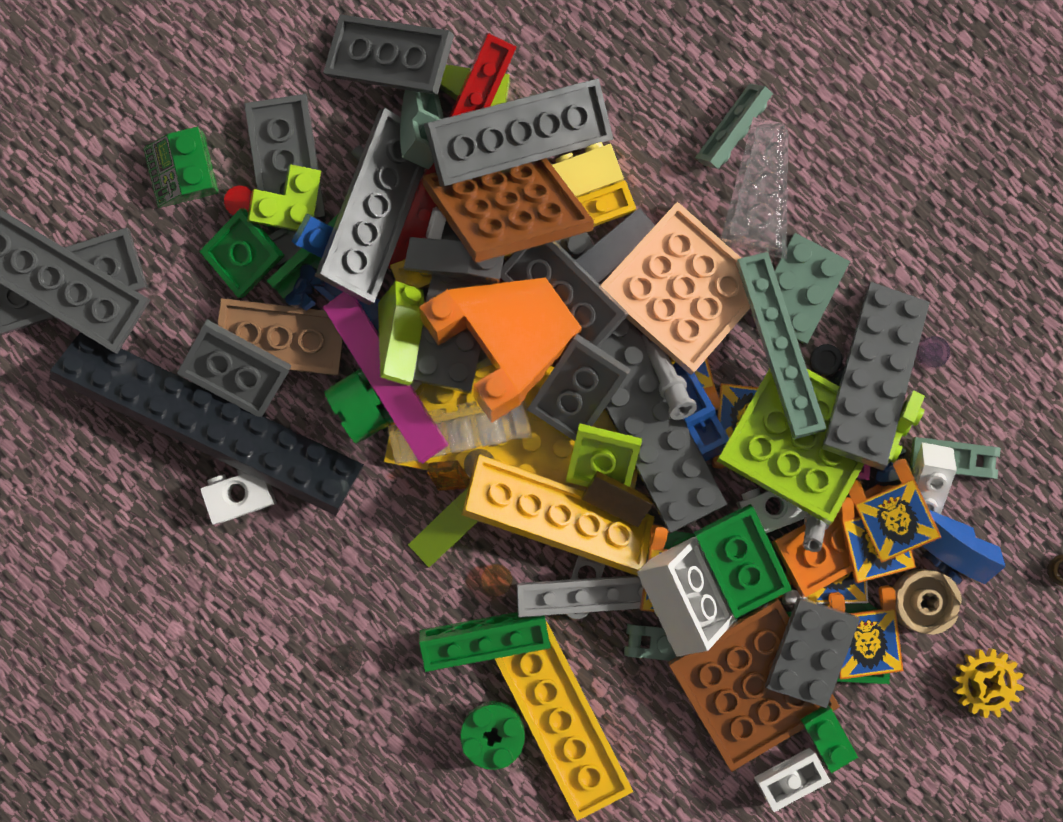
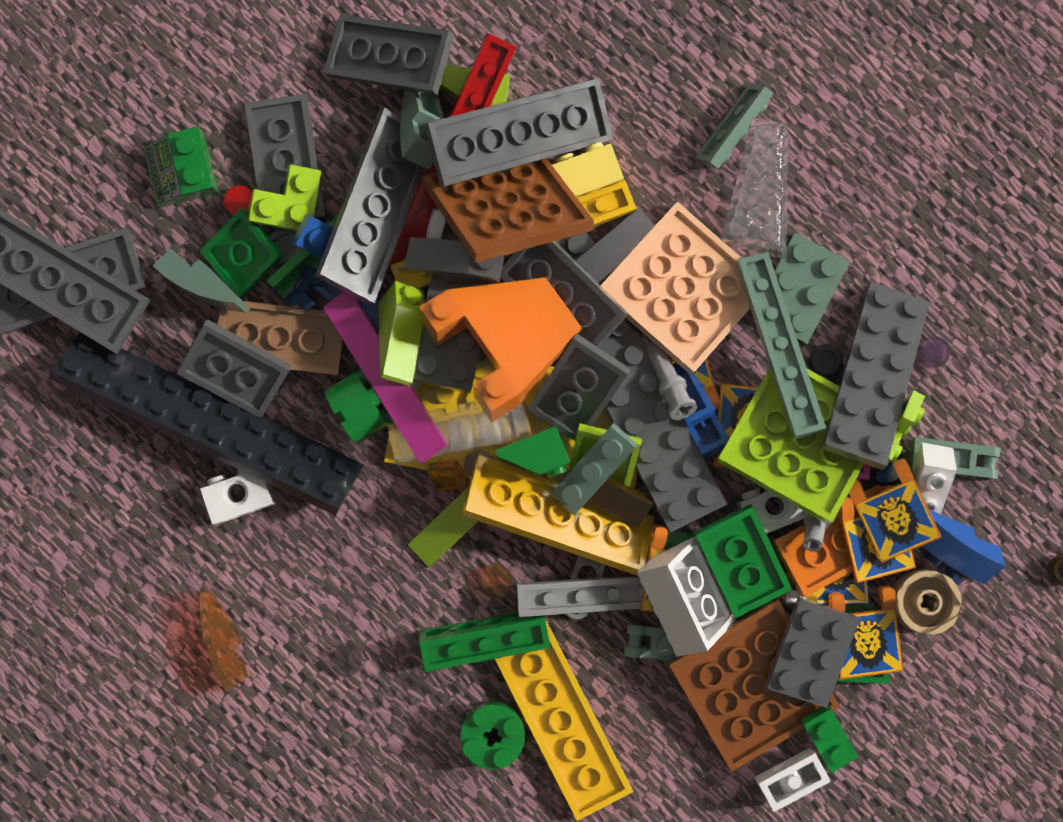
yellow gear [952,648,1024,718] -> none
none -> sand green slope [153,248,250,313]
none -> clear orange slope [200,589,252,692]
none -> green slope [495,426,570,479]
none -> sand green plate [551,423,638,516]

